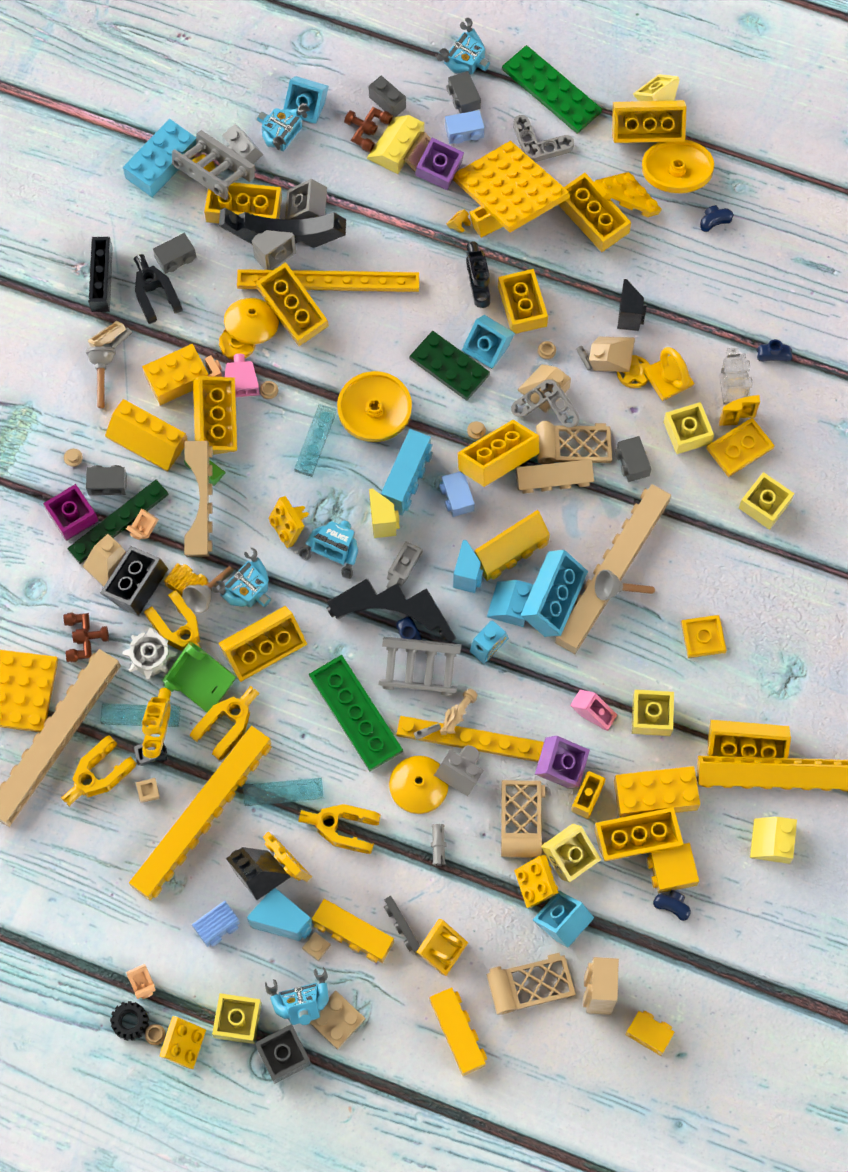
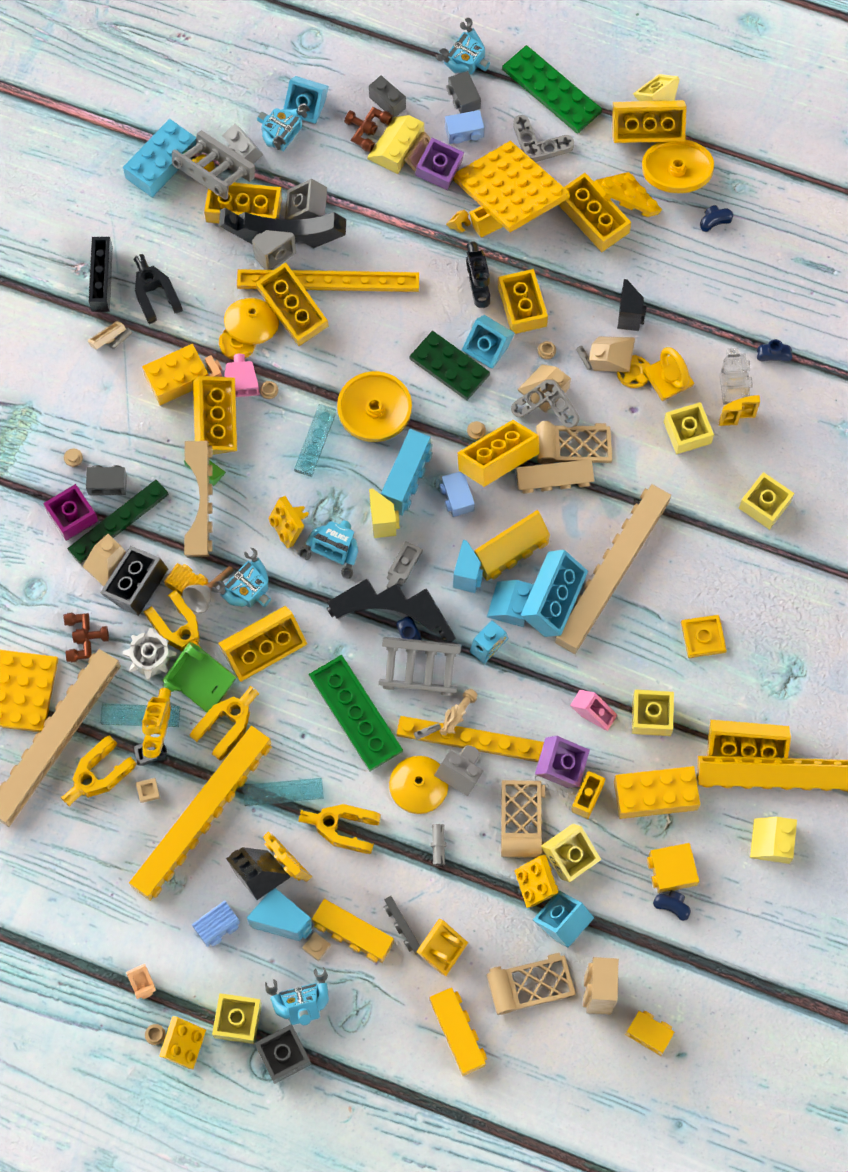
light grey piece [86,347,116,409] -> none
yellow slope [105,399,188,472] -> none
black tyre [110,1001,149,1041] -> none
light nougat bracket [126,509,159,540] -> none
dark grey brick [153,232,197,274] -> none
tan plate [310,990,366,1050] -> none
light grey piece [595,570,655,600] -> none
yellow slope [595,807,684,861] -> none
dark grey brick [615,436,651,482] -> none
yellow plate [706,417,775,477] -> none

